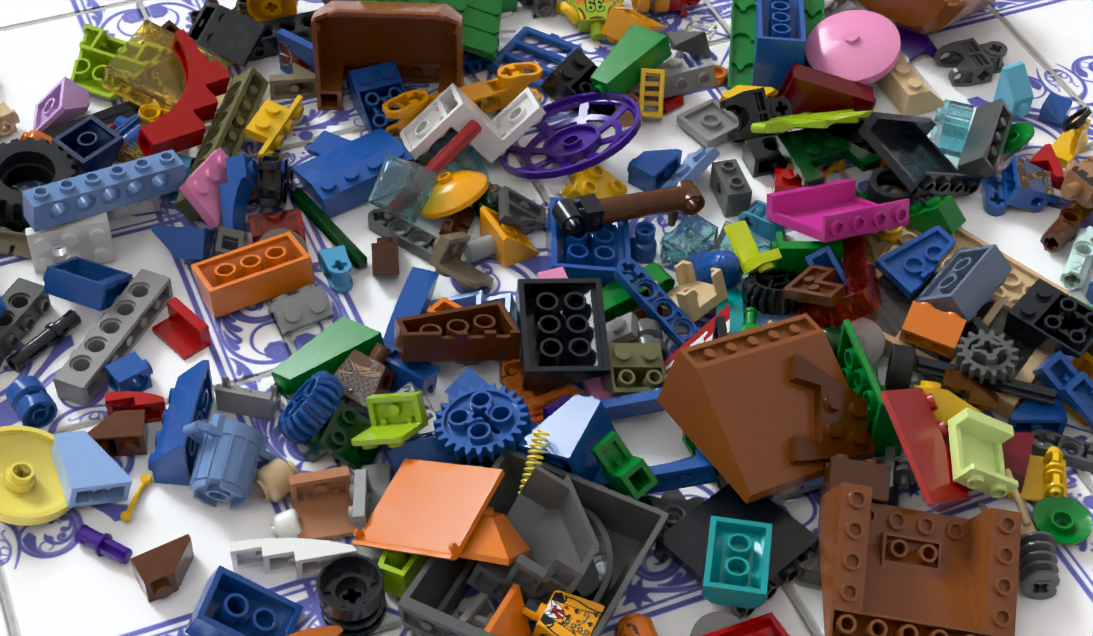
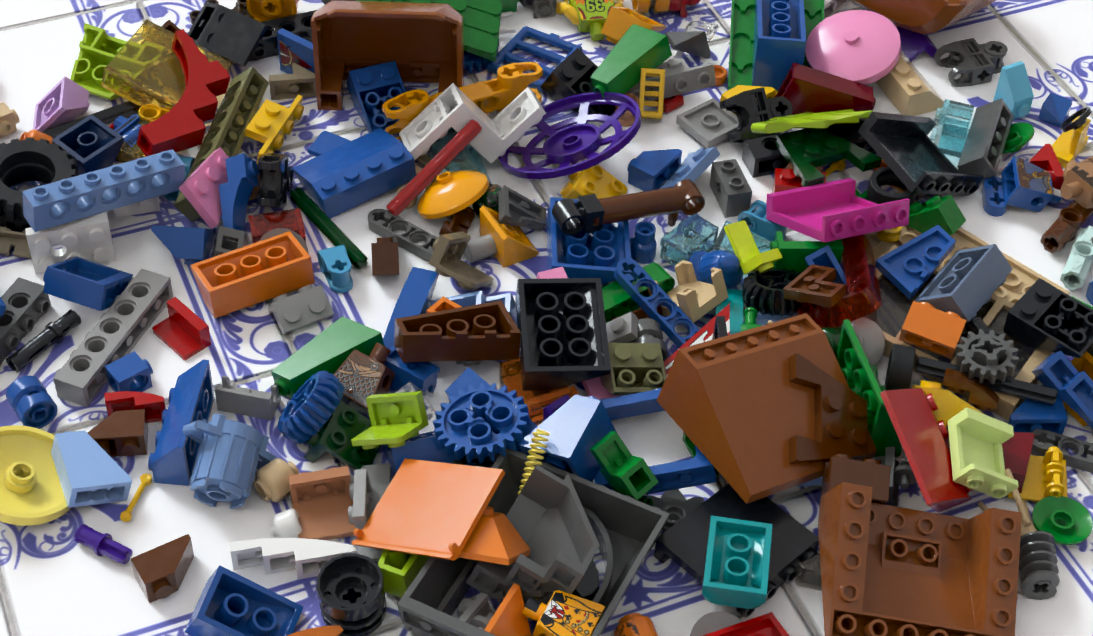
clear light blue slope [367,155,439,223] -> none

